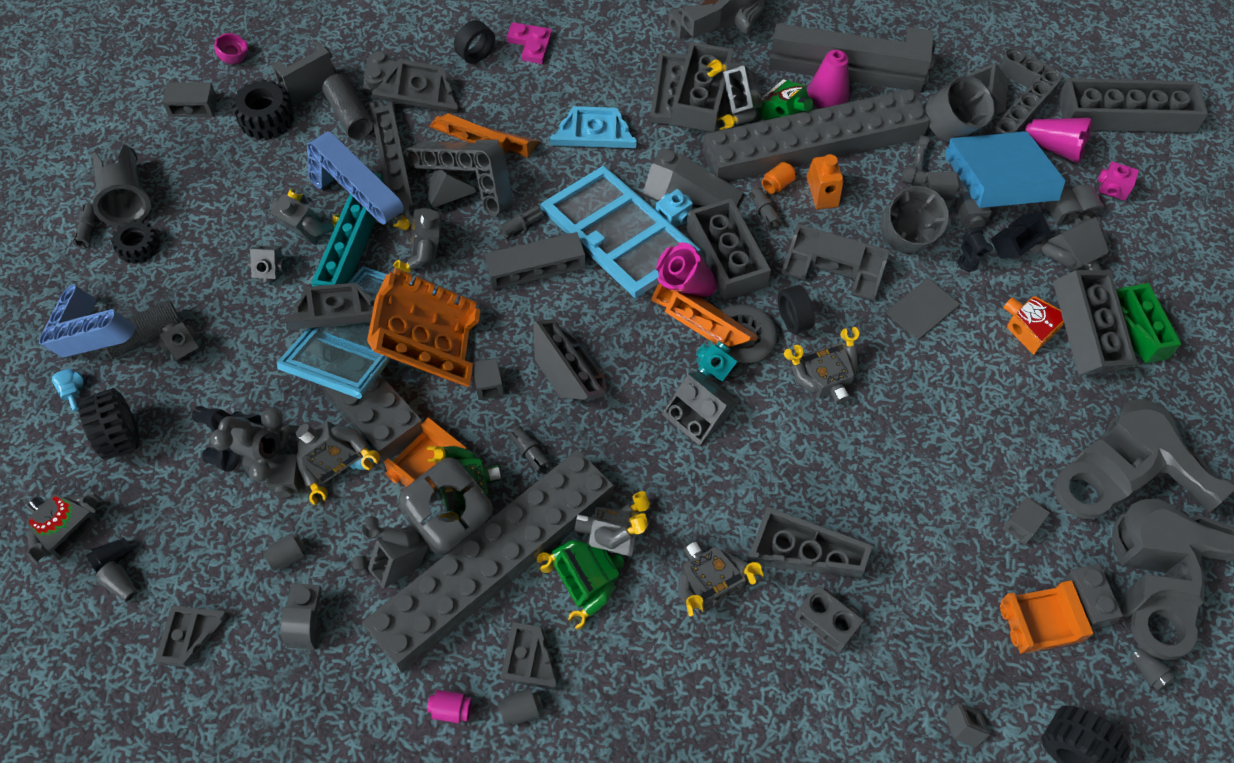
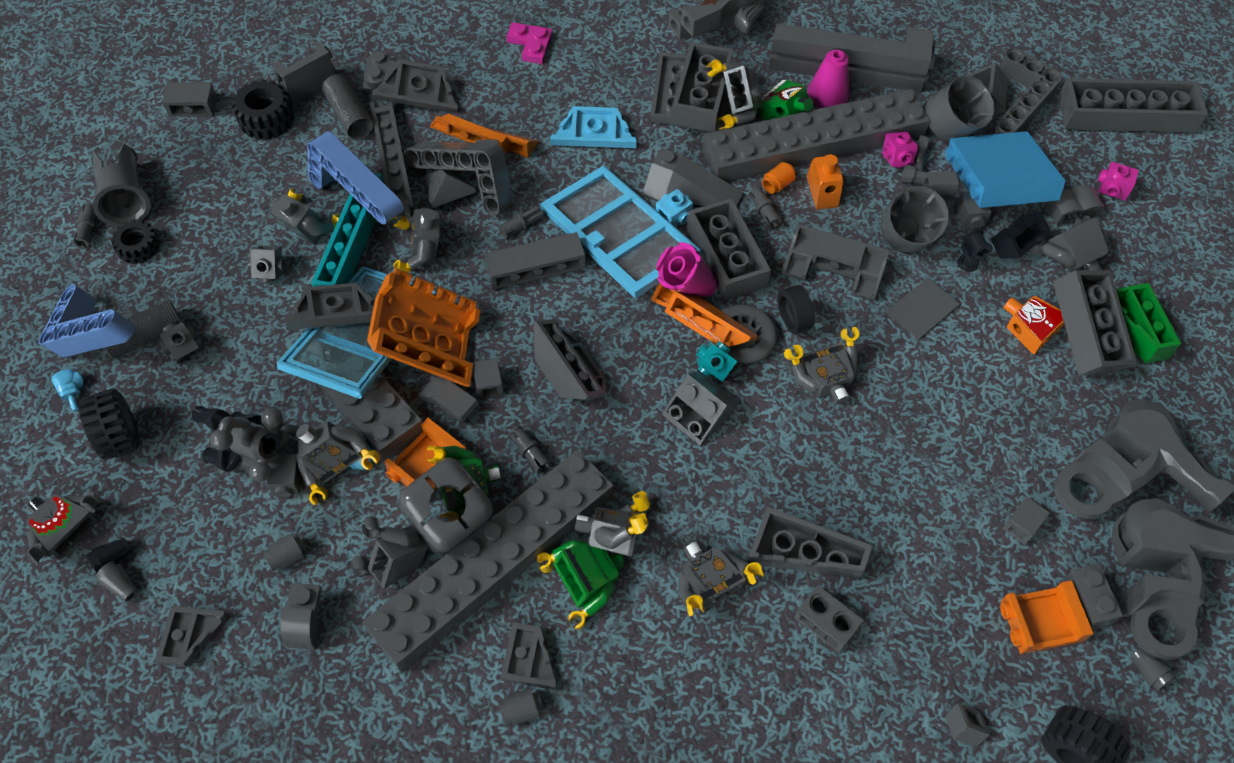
dark pink hair [214,33,248,64] -> none
dark pink brick [427,689,472,724] -> none
black tyre [454,20,495,64] -> none
dark pink cone [1025,118,1092,163] -> none
none -> dark grey slope [419,377,479,421]
none -> dark pink brick [882,132,918,168]

